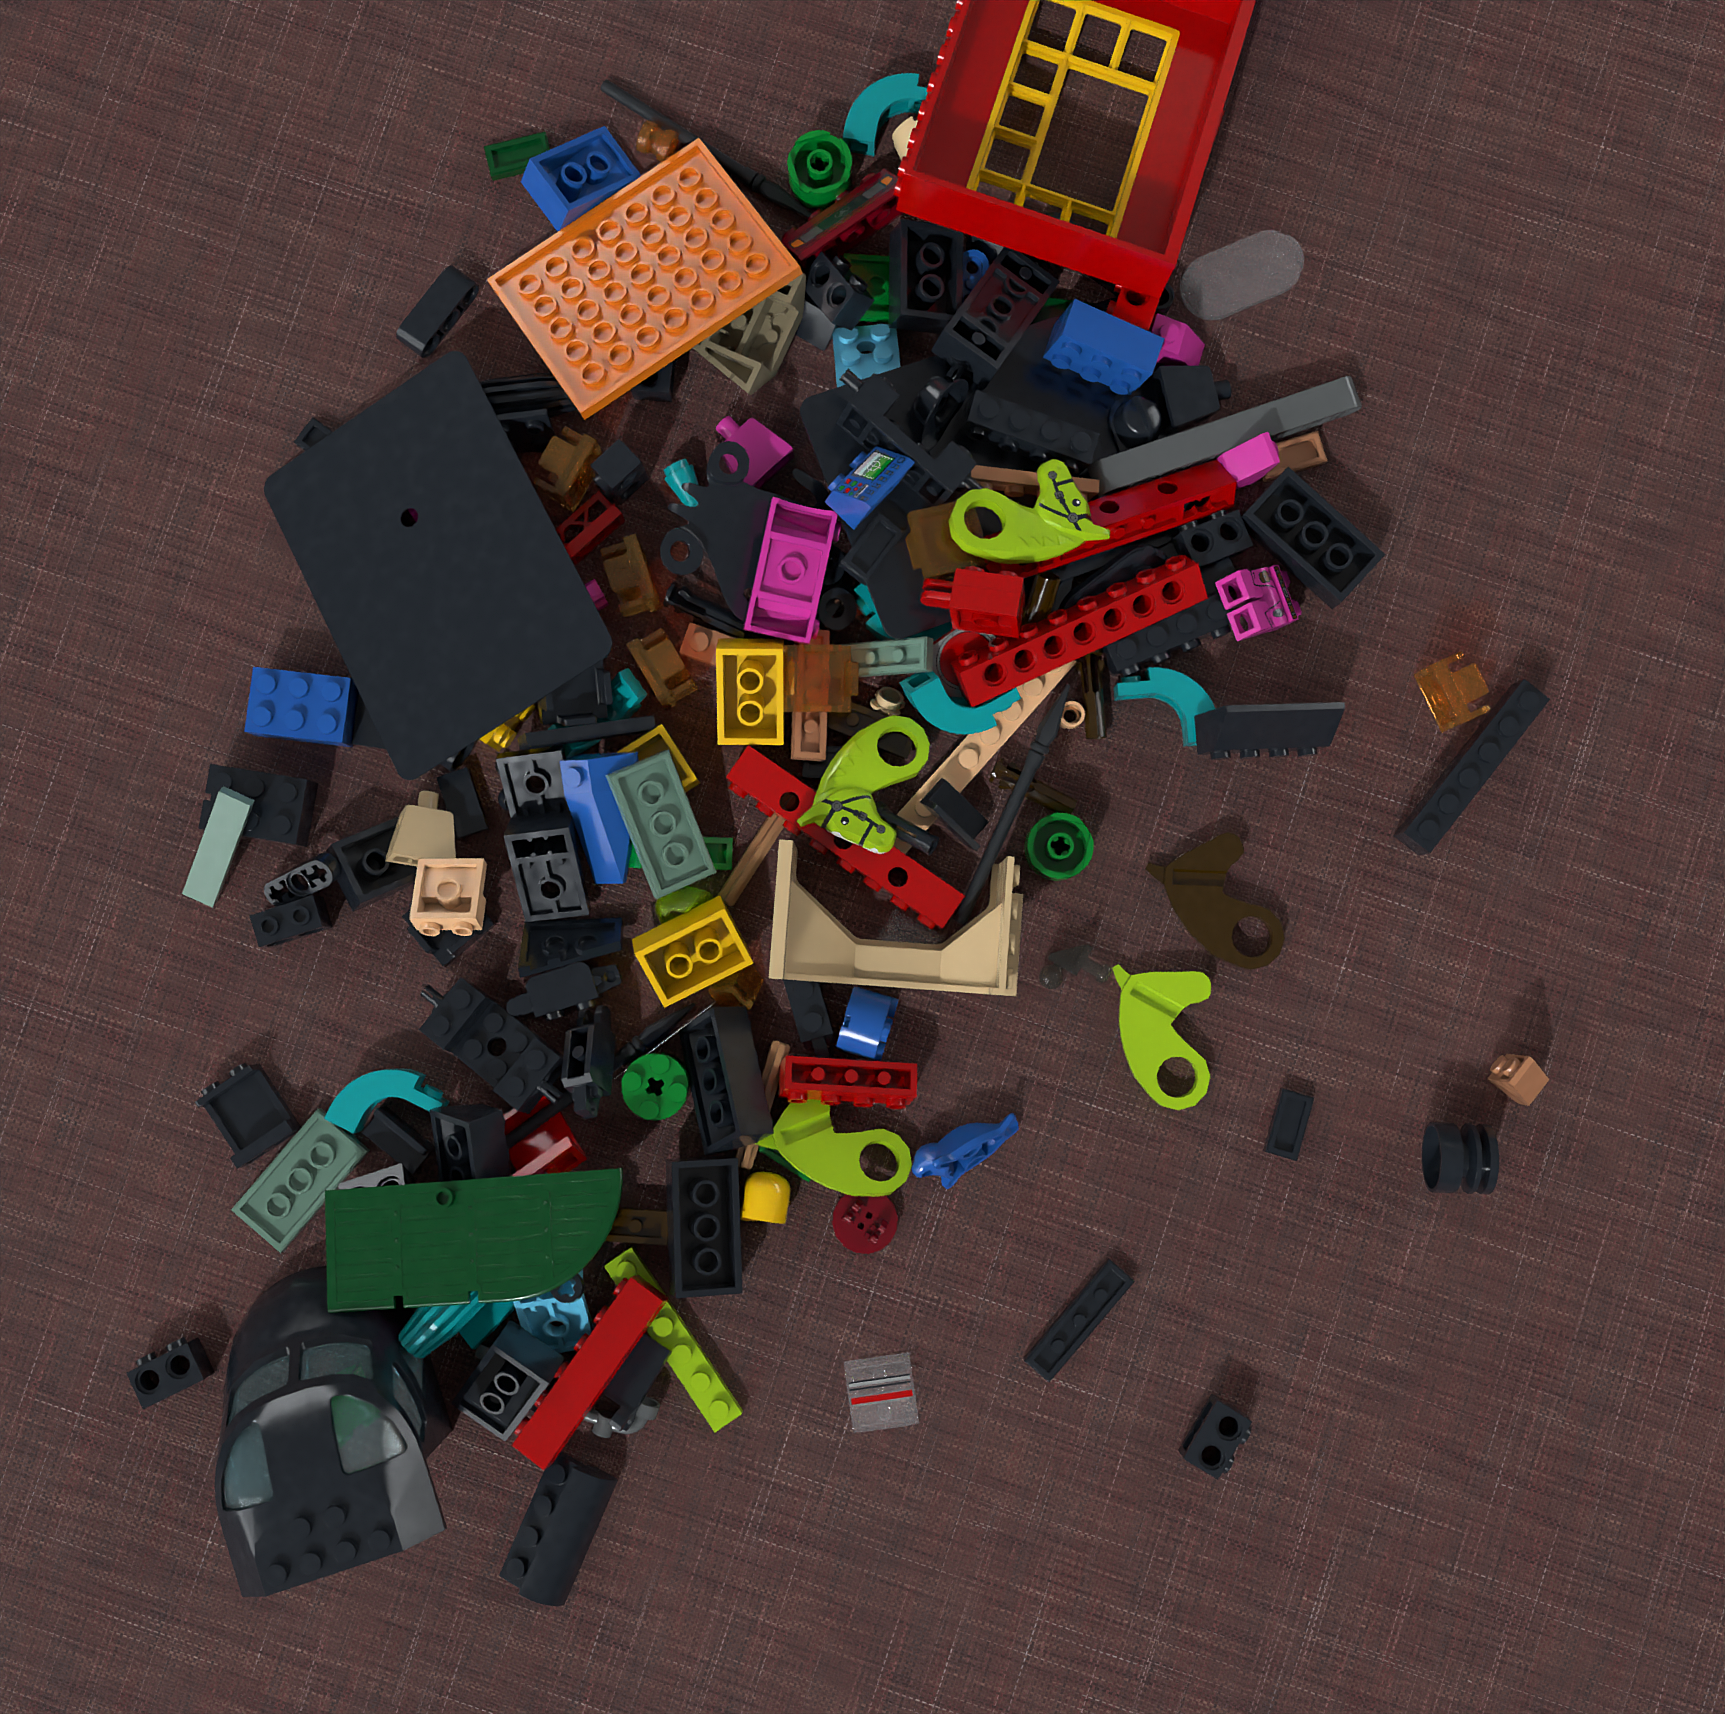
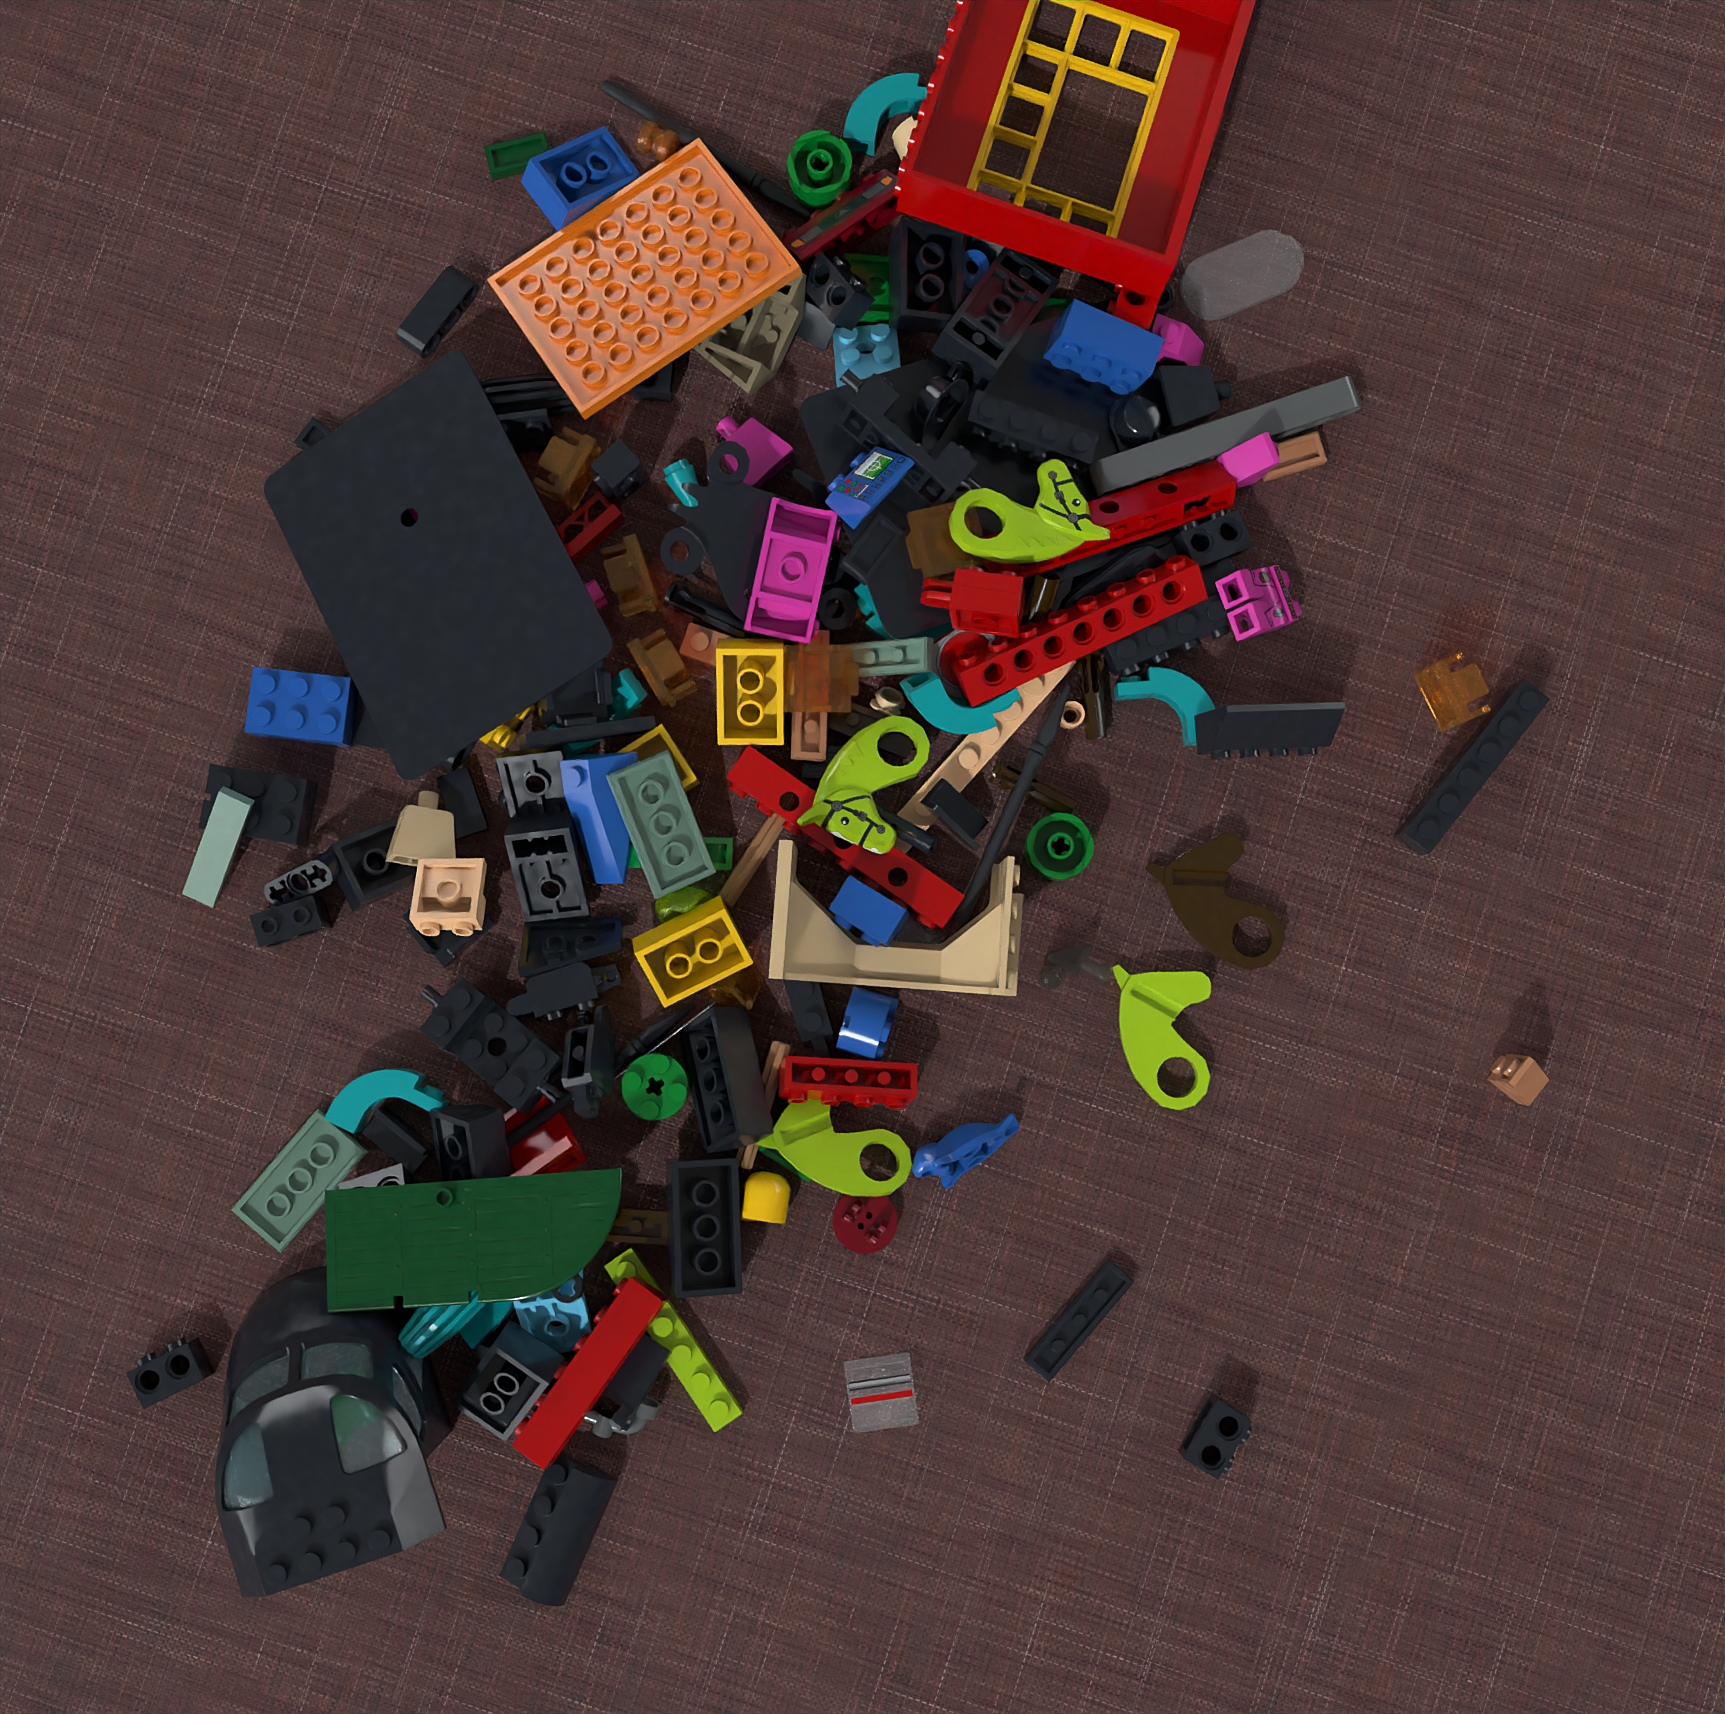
black panel [195,1063,302,1169] -> none
nougat plate [971,465,1100,502] -> none
black brick [1242,467,1386,610] -> none
black tile [1263,1088,1314,1161] -> none
black wheel [1421,1122,1499,1195] -> none
none -> blue slope [828,875,910,948]

